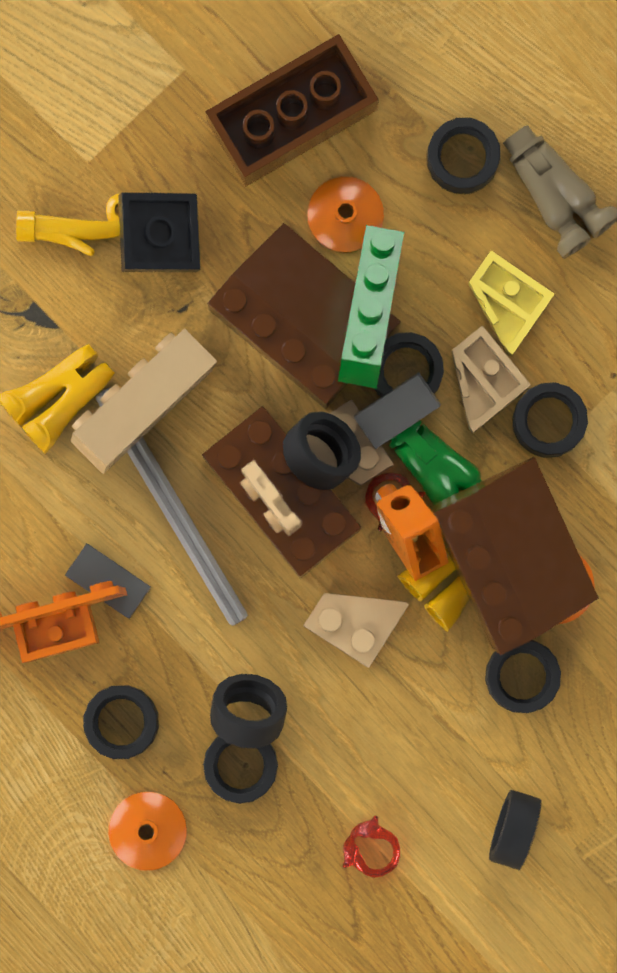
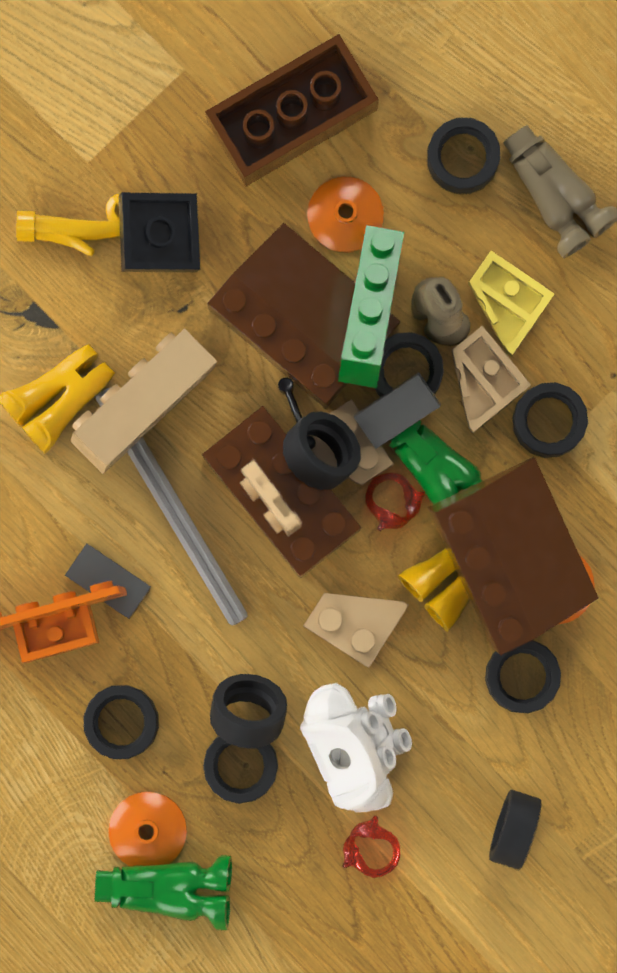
orange torso [375,484,449,581] -> none
none -> green piece [94,855,232,931]
none -> black hinge [278,378,316,450]
none -> white piece [300,683,412,813]
none -> dark tan piece [411,277,471,346]

